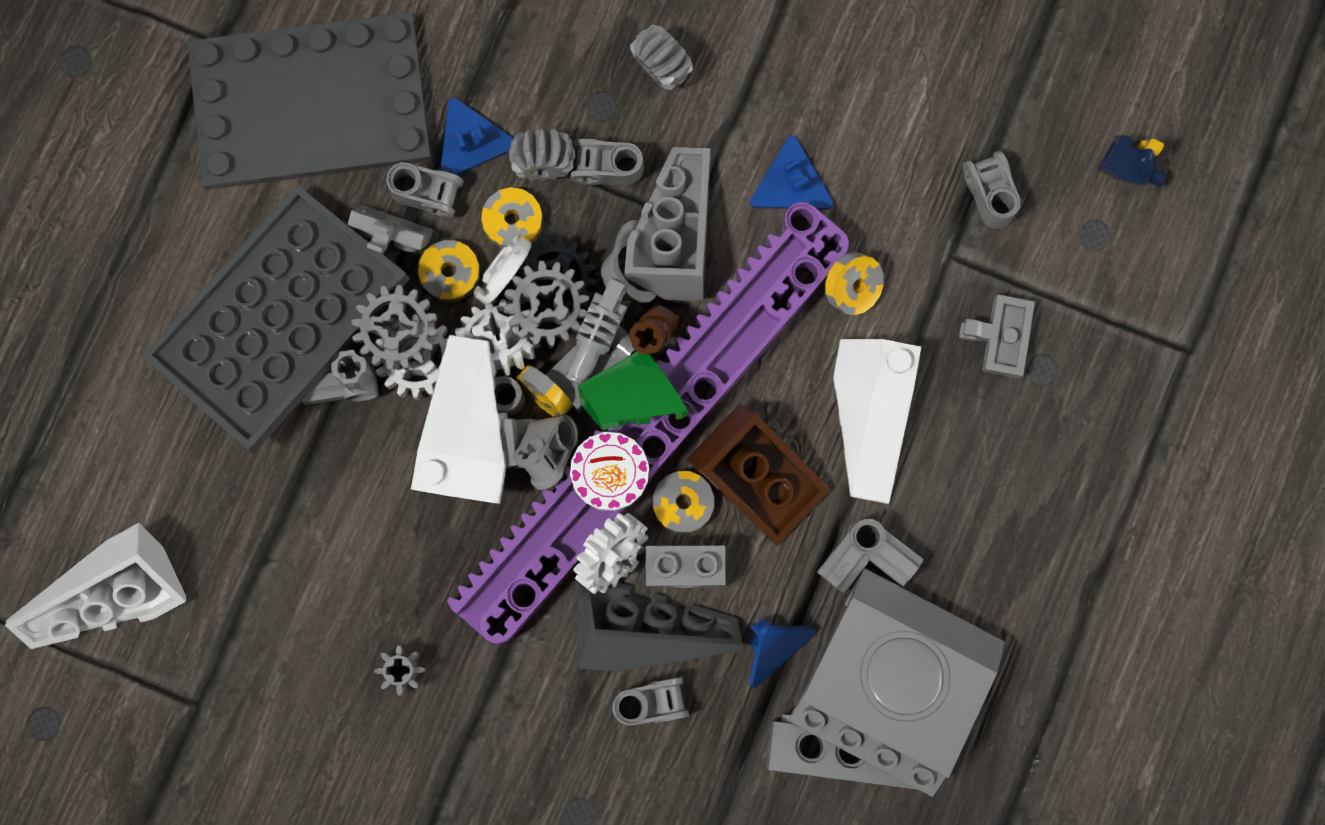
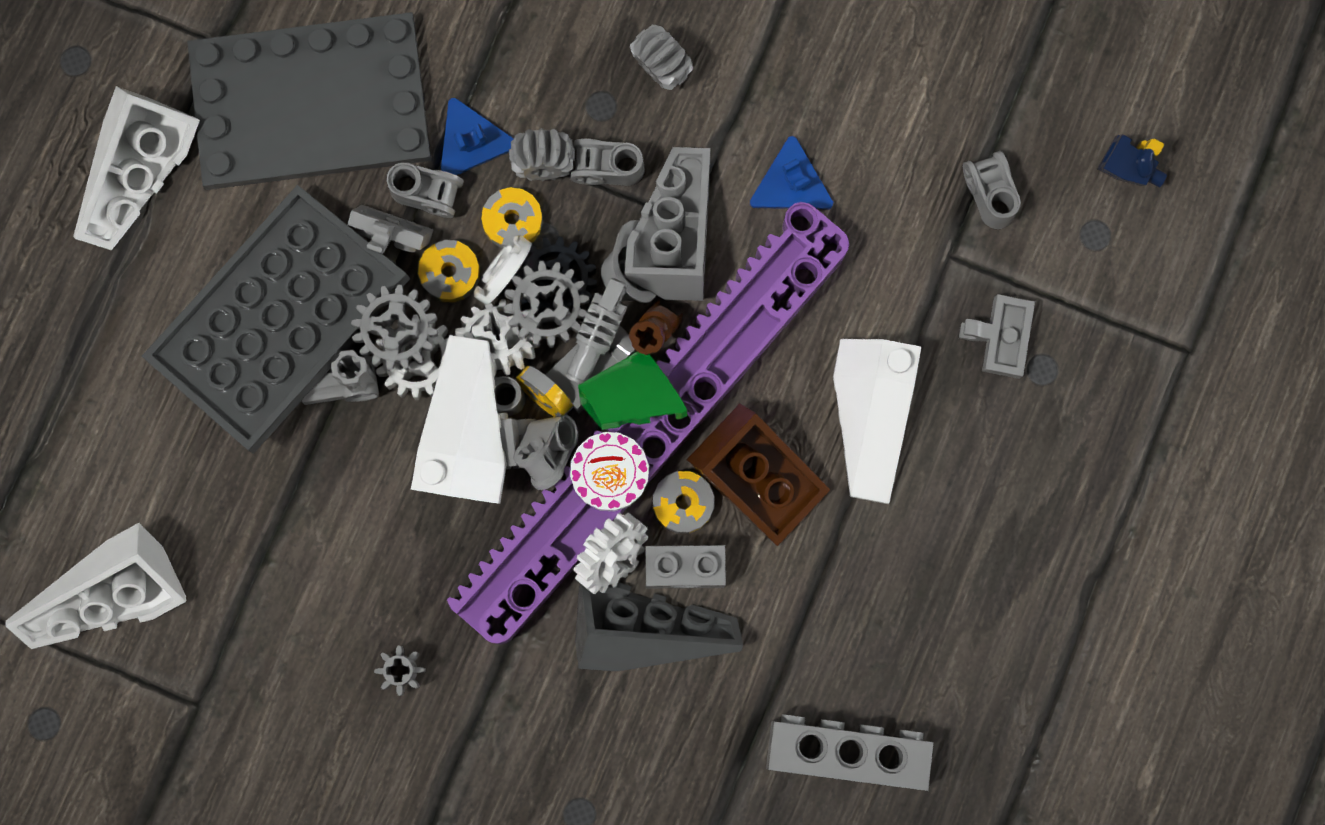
light grey piece [612,677,690,725] -> none
blue piece [748,619,817,688] -> none
light grey panel [788,568,1005,797] -> none
light grey piece [817,519,924,593] -> none
yellow piece [825,252,884,315] -> none
none -> white wedge [73,86,200,250]

